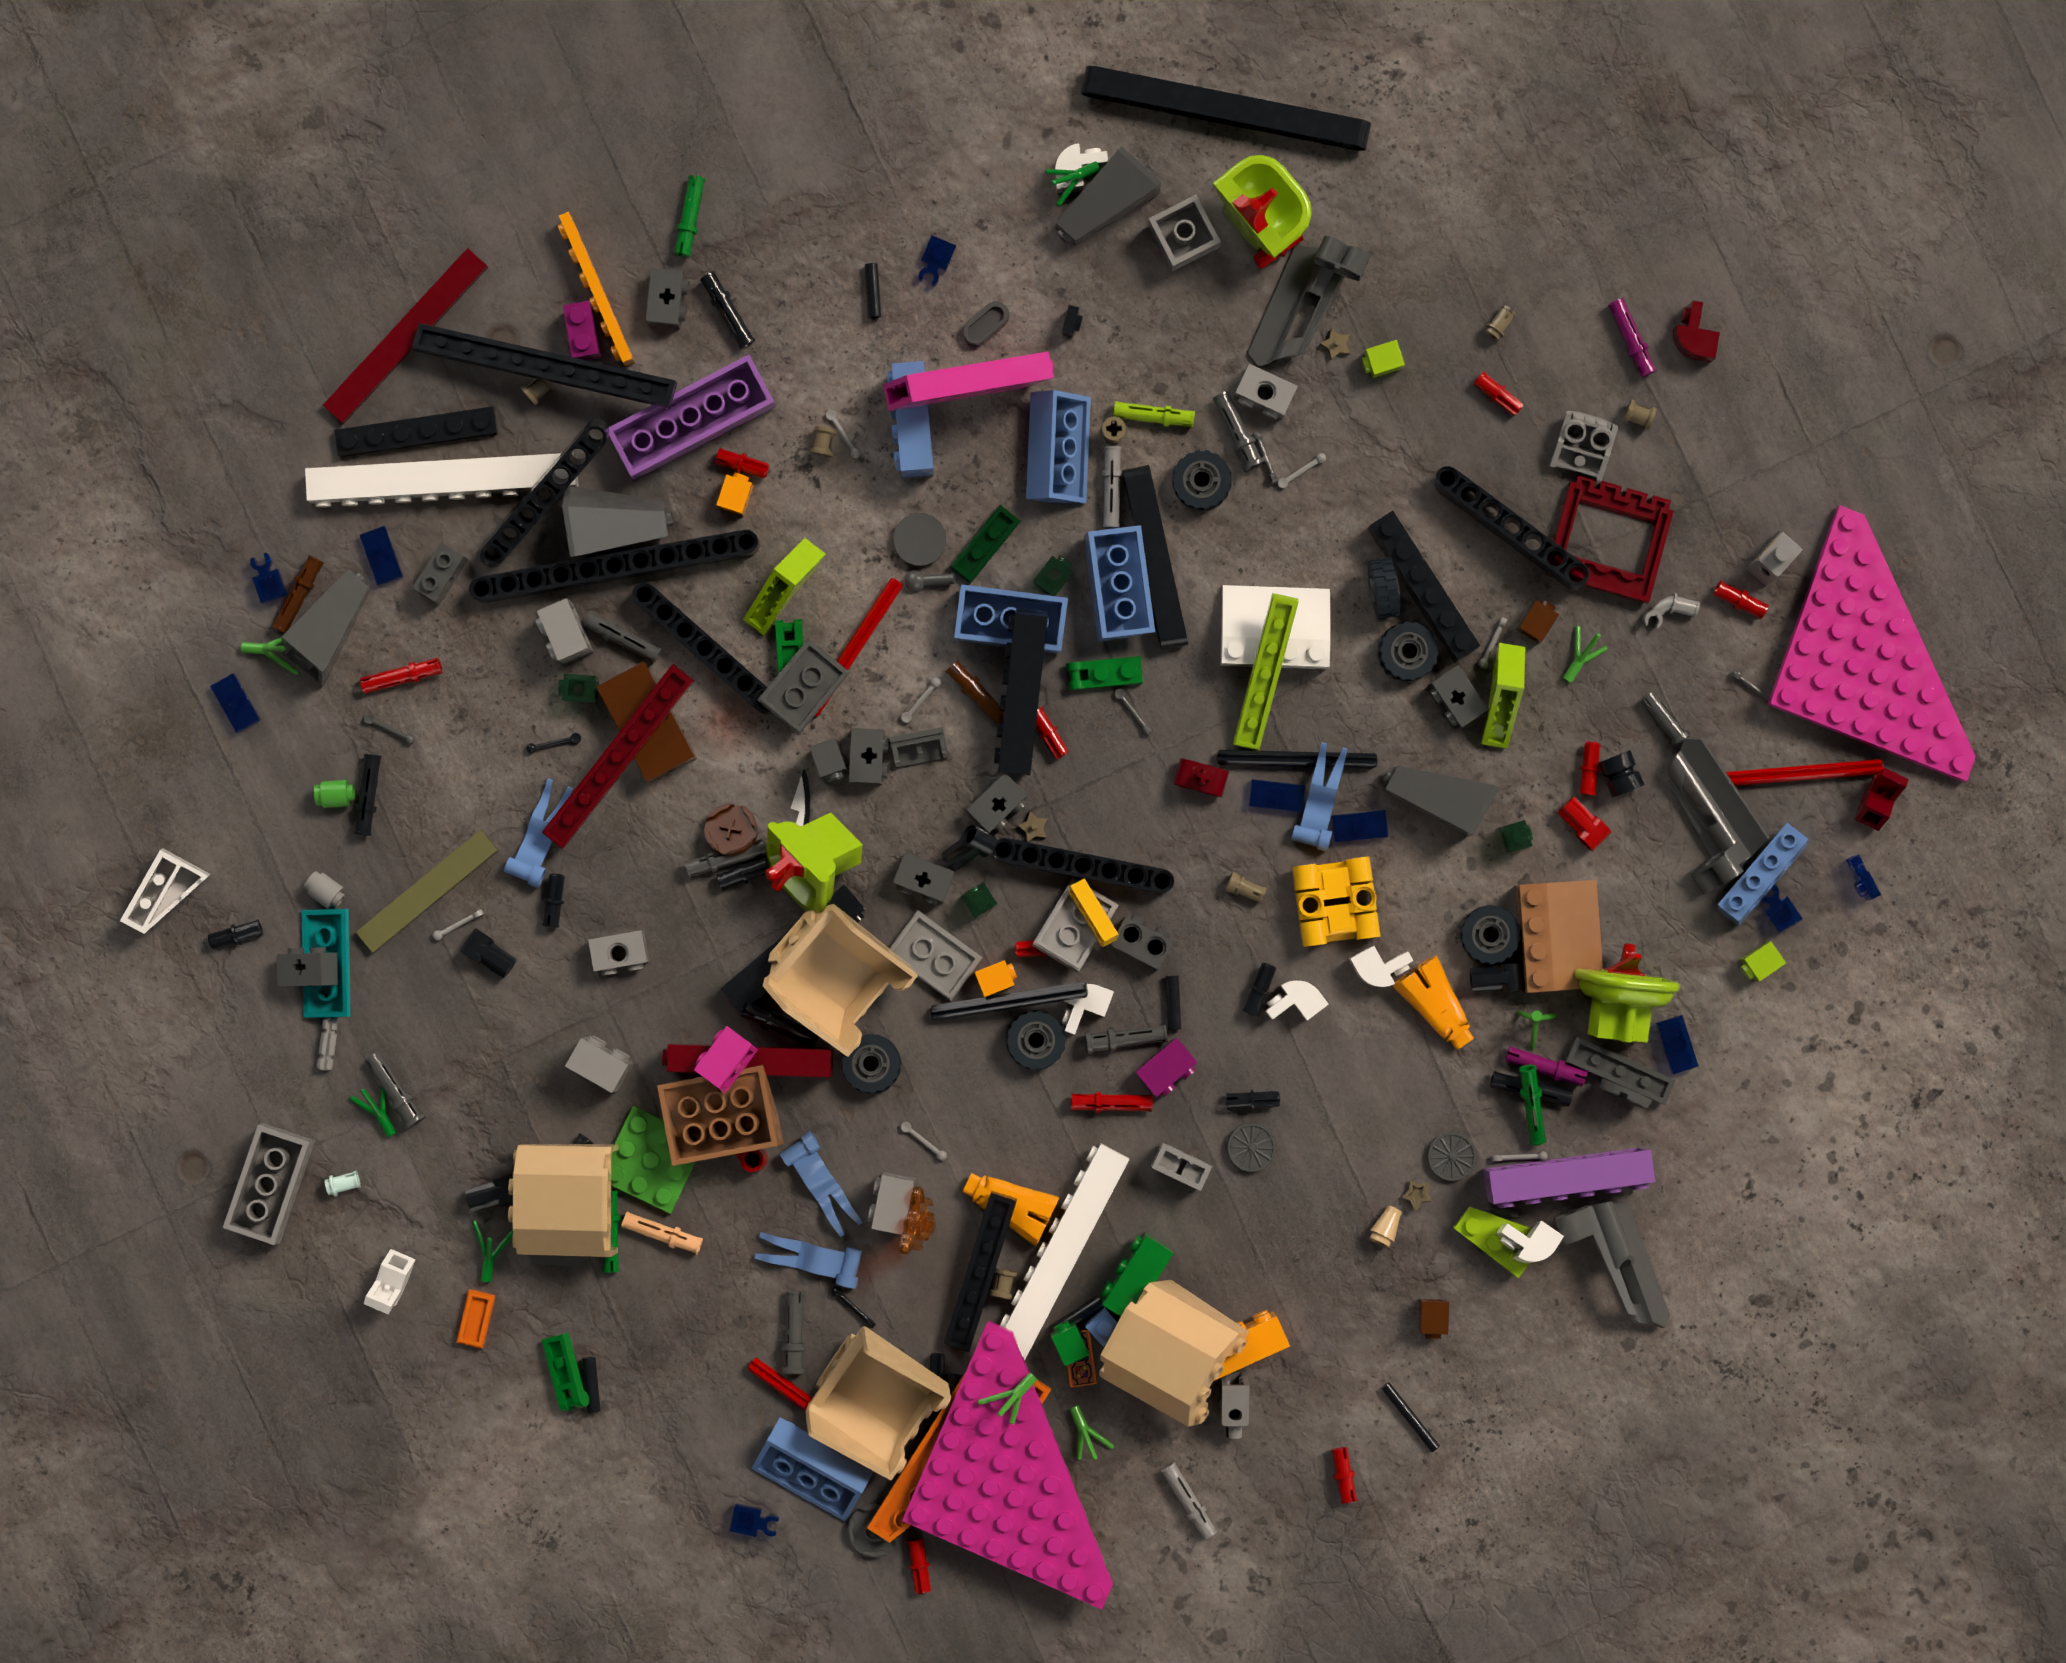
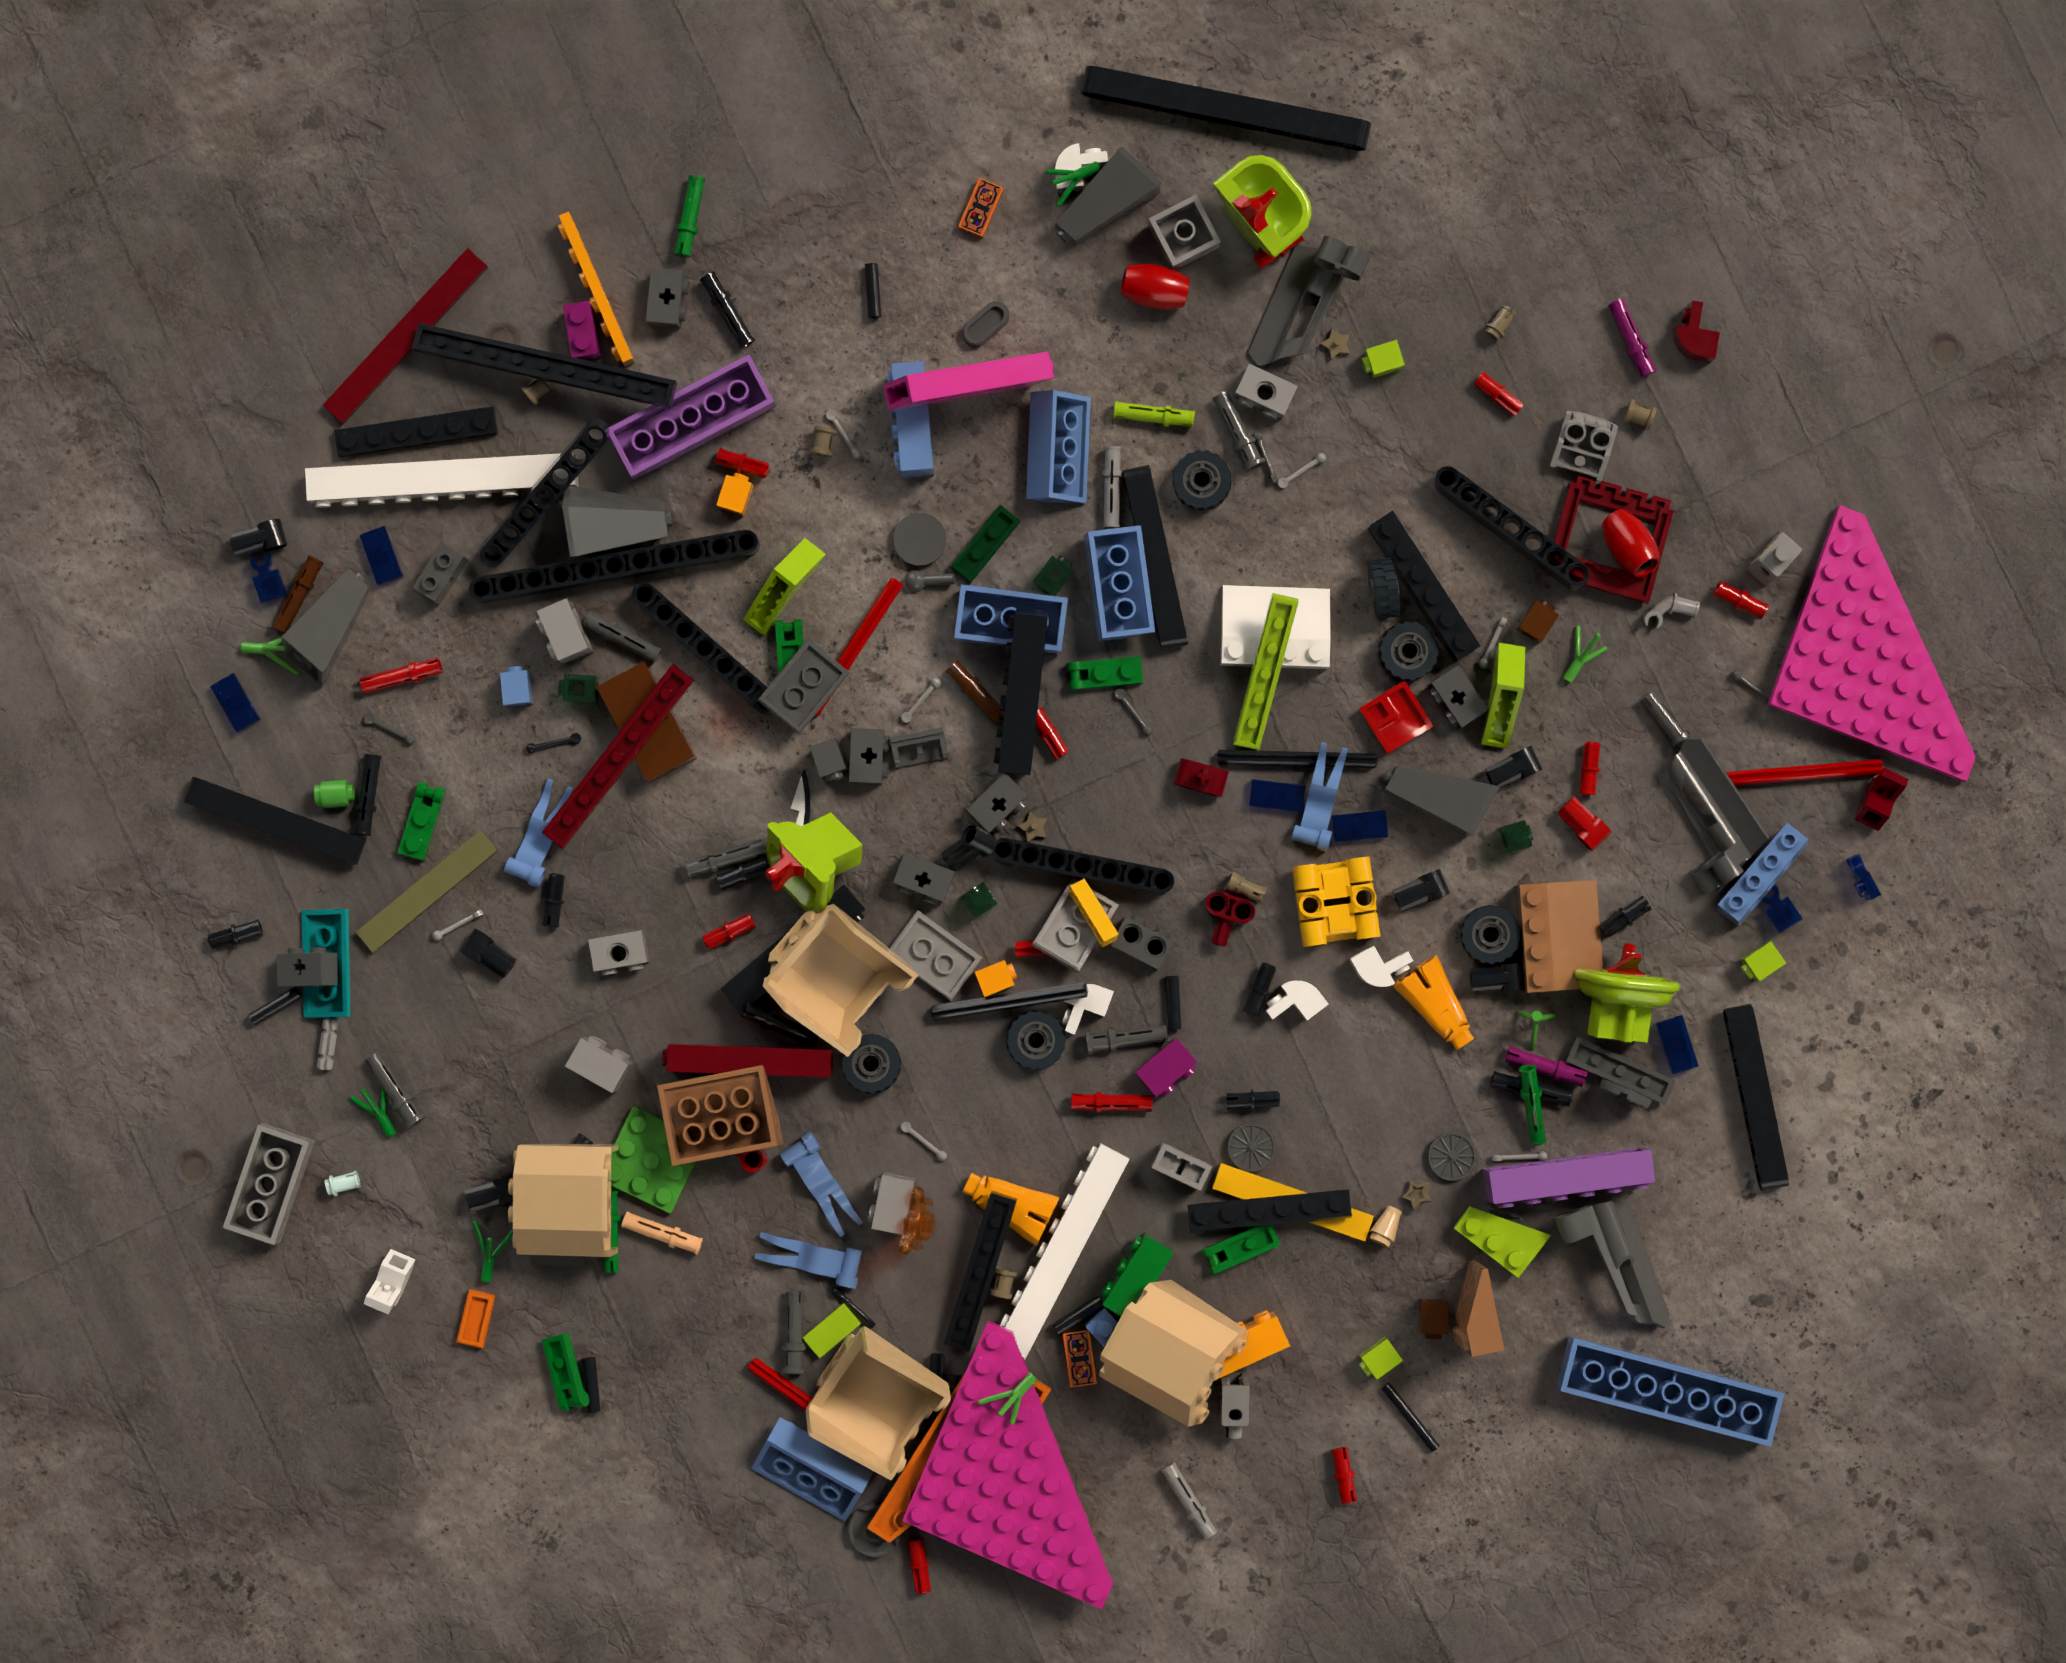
white wedge [120,848,210,934] -> none
light grey brick [303,871,345,909] -> none
dark pink brick [694,1026,758,1094] -> none
reddish brown tile [704,804,758,856] -> none
clear blue plate [730,1503,780,1537] -> none
clear blue plate [918,235,956,287] -> none
green brick [1050,1321,1089,1366] -> none
black plate [1062,305,1083,338] -> none
bright green plant [1069,1405,1114,1460] -> none
dark tan bush [1101,417,1126,444] -> none
white brick [1496,1221,1564,1263] -> none
black wheel [1598,750,1645,798] -> none
none -> black beam [183,777,366,865]
none -> black piece [230,519,287,557]
none -> black piece [248,987,302,1026]
none -> green plate [398,781,446,861]
none -> medium blue brick [500,666,533,707]
none -> red axle [702,913,756,949]
none -> lime tile [803,1303,861,1359]
none -> tile [958,177,1004,238]
none -> red piece [1120,264,1190,309]
none -> black plate [1187,1189,1352,1233]
none -> green plate [1200,1225,1281,1275]
none -> dark red beam [1204,891,1255,947]
none -> yellow tile [1212,1163,1374,1241]
none -> red plate [1359,680,1434,754]
none -> lime brick [1359,1336,1403,1380]
none -> black piece [1392,869,1450,911]
none -> medium nougat slope [1451,1260,1504,1357]
none -> black piece [1484,745,1543,788]
none -> medium blue brick [1556,1335,1784,1447]
none -> black axle [1600,896,1652,937]
none -> red piece [1601,509,1660,577]
none -> black beam [1723,1004,1789,1191]

